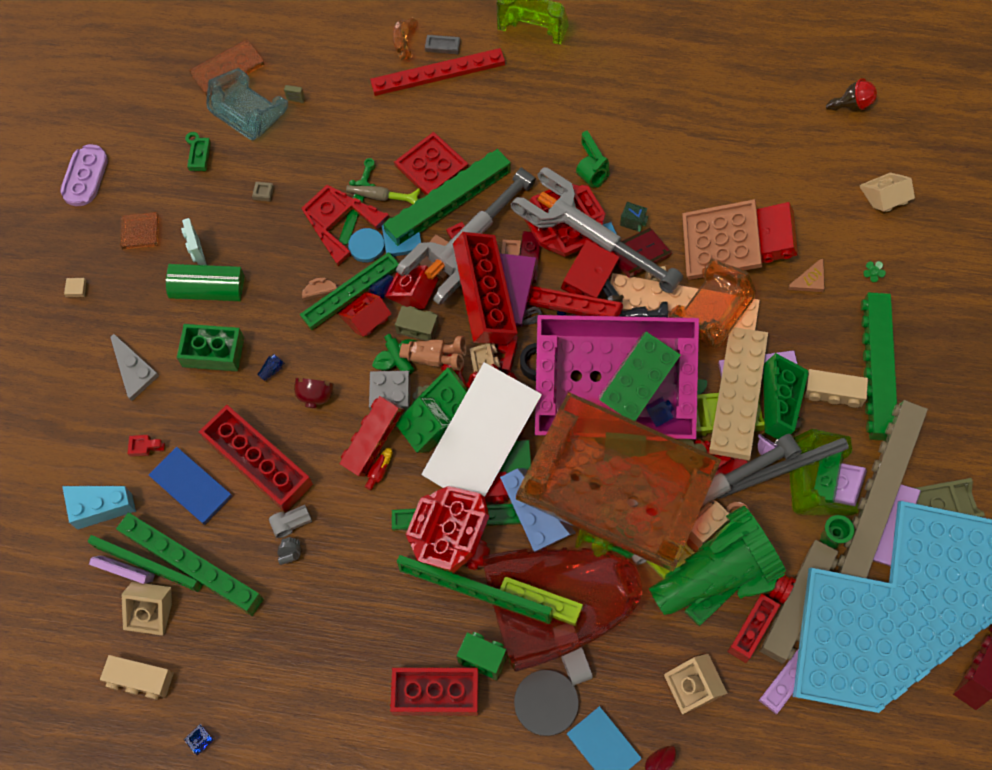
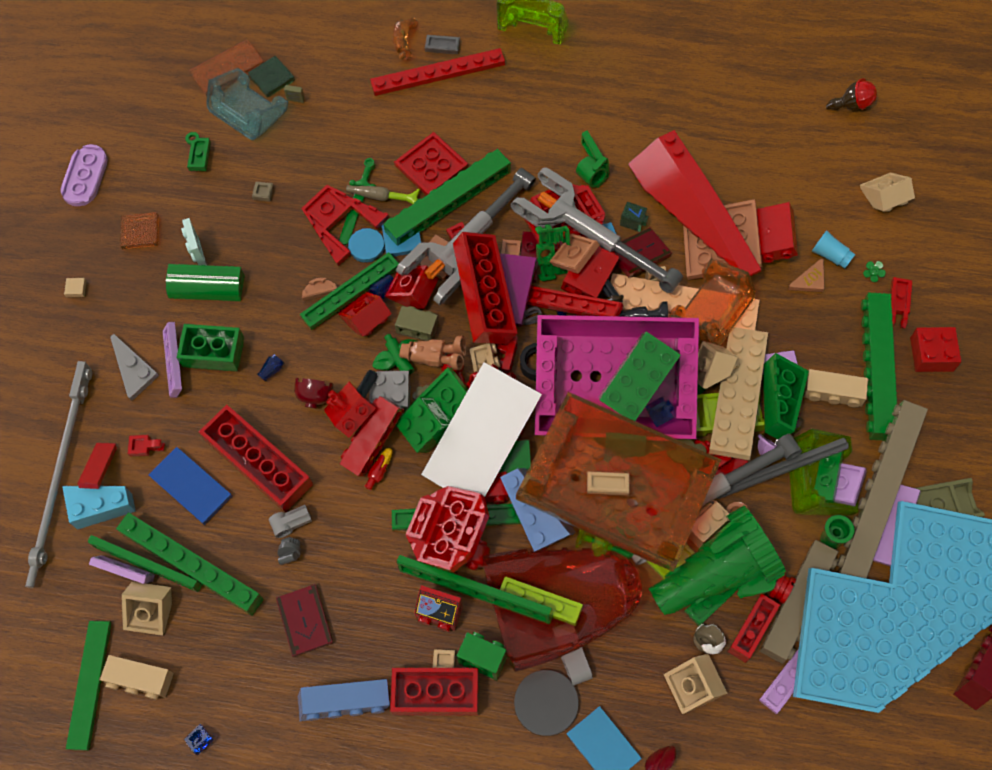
none -> light grey bar [25,361,92,588]
none -> green tile [66,621,112,751]
none -> red tile [78,443,117,489]
none -> lavender tile [163,322,182,398]
none -> clear green tile [248,56,295,98]
none -> dark red tile [276,584,333,657]
none -> medium blue wedge [298,679,390,721]
none -> red piece [324,370,378,438]
none -> slope [414,585,463,632]
none -> tan tile [433,649,455,668]
none -> green piece [535,225,570,281]
none -> nougat tile [550,234,600,273]
none -> tan tile [587,472,629,495]
none -> red wedge [628,130,761,279]
none -> dark tan hair [693,624,726,654]
none -> tan slope [697,341,738,389]
none -> medium azure plant [811,230,855,268]
none -> red hinge [890,277,912,328]
none -> red brick [910,327,961,372]

